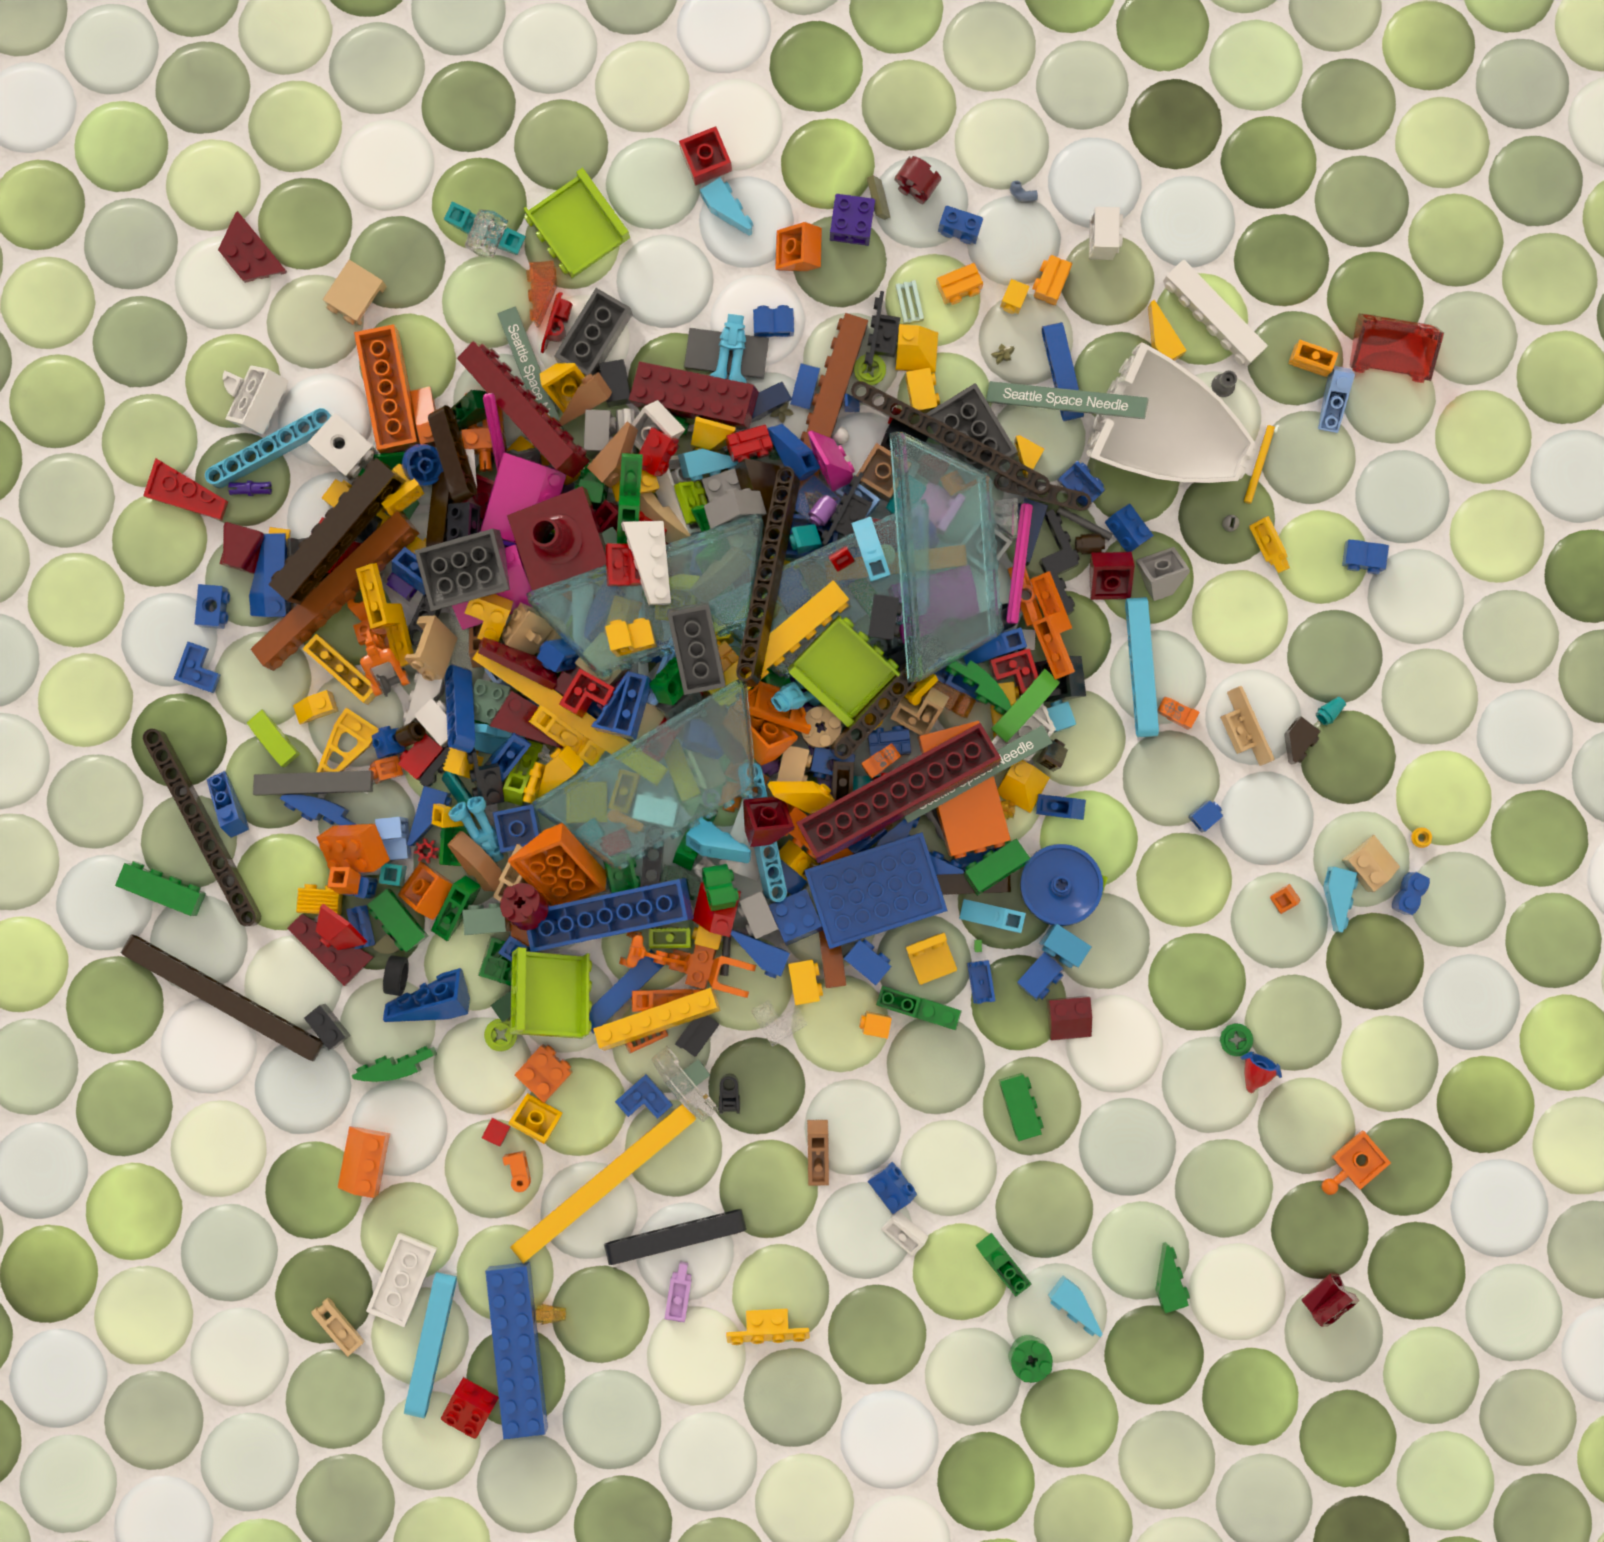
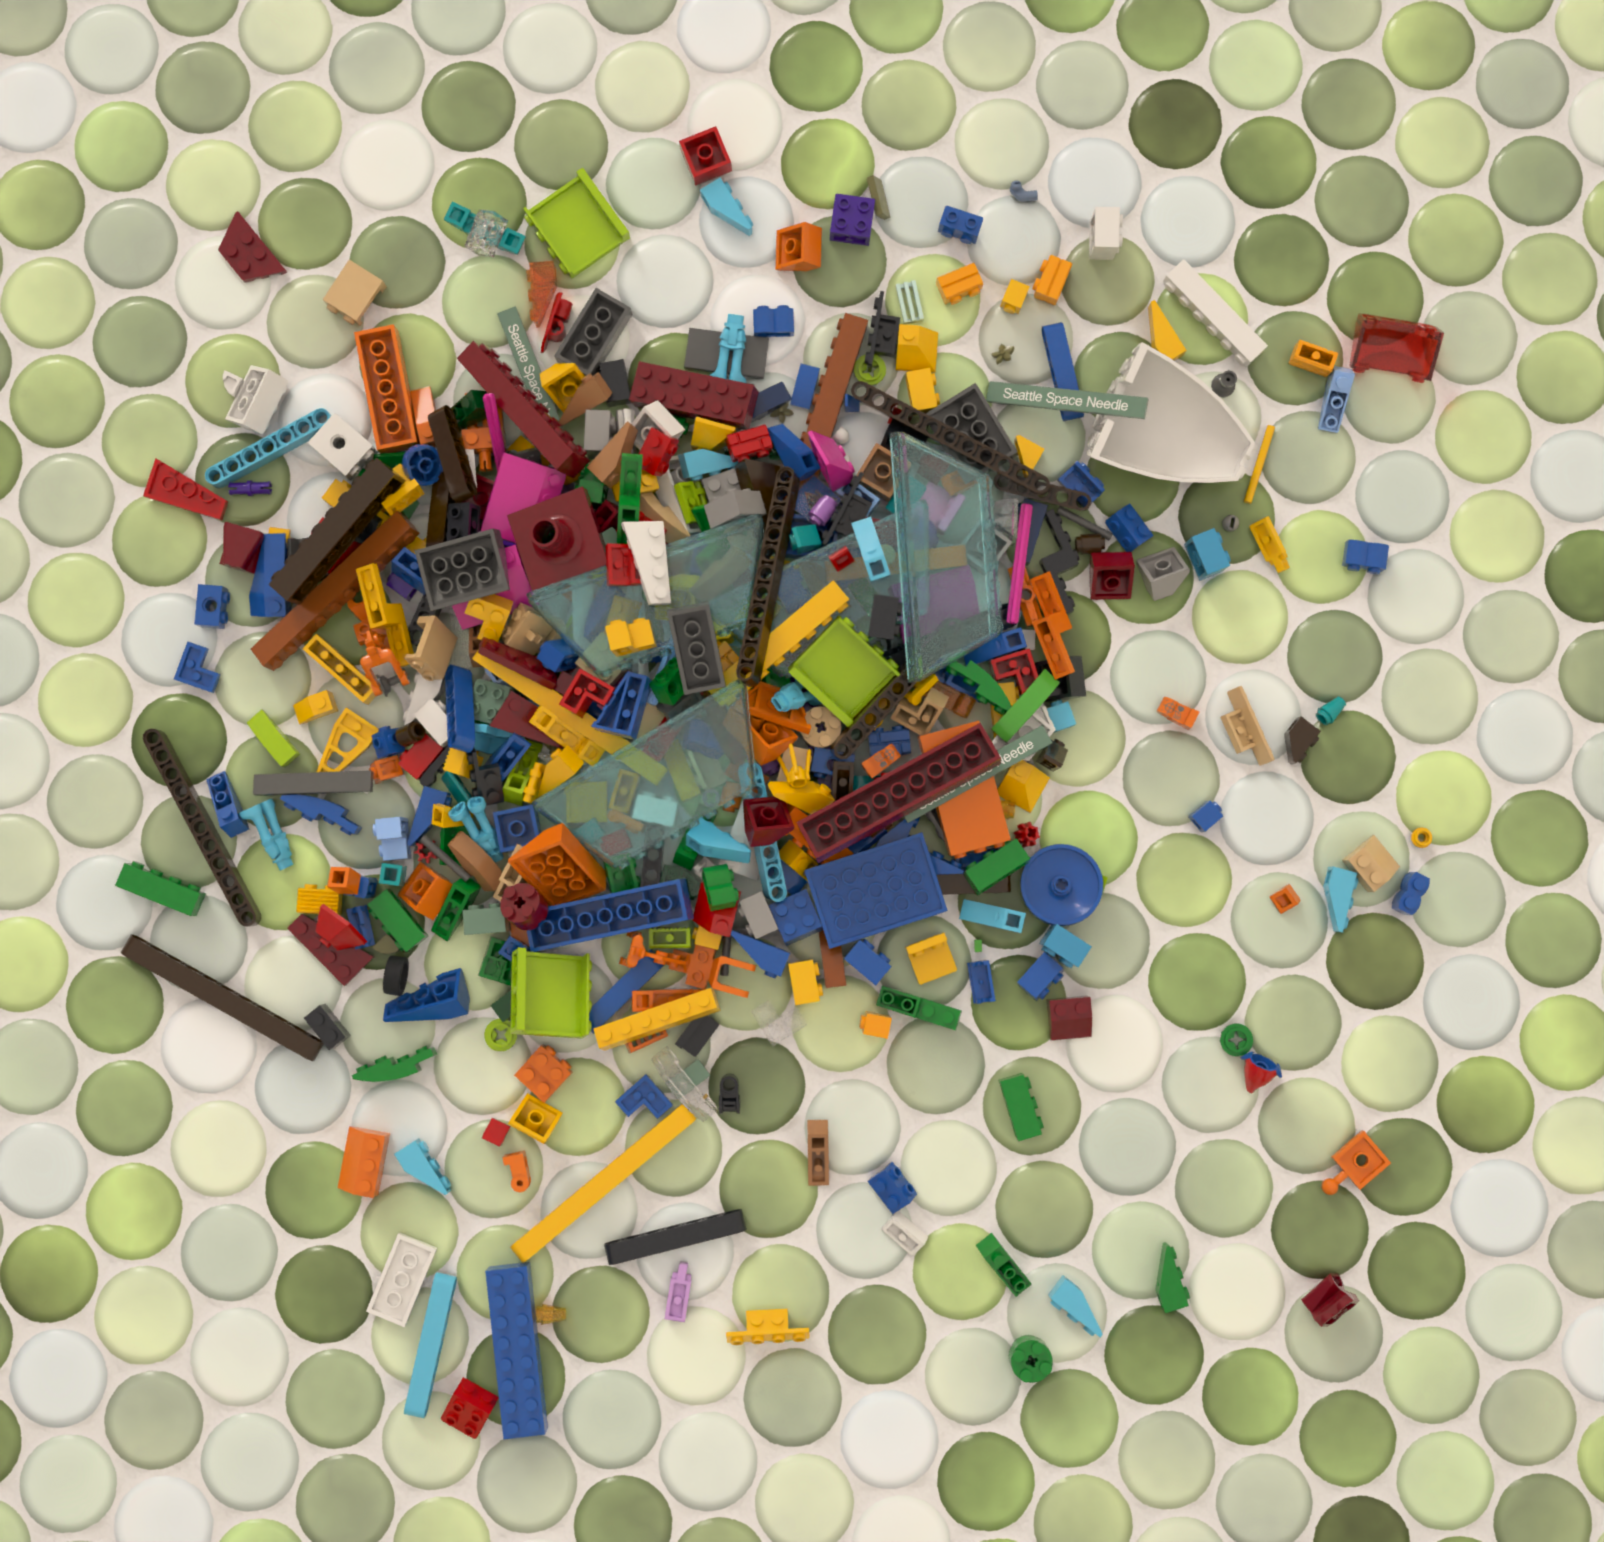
tan plate [311,1298,365,1357] -> none
orange brick [316,824,390,873] -> none
dark red brick [894,156,942,204] -> none
blue slope [1036,794,1086,820] -> none
medium azure beam [1125,597,1159,737] -> none
none -> medium azure piece [239,798,293,871]
none -> medium azure slope [394,1138,451,1195]
none -> dark grey bar [420,835,471,882]
none -> yellow plant [777,743,811,788]
none -> red gear [1013,822,1040,848]
none -> dark azure brick [1184,528,1231,581]

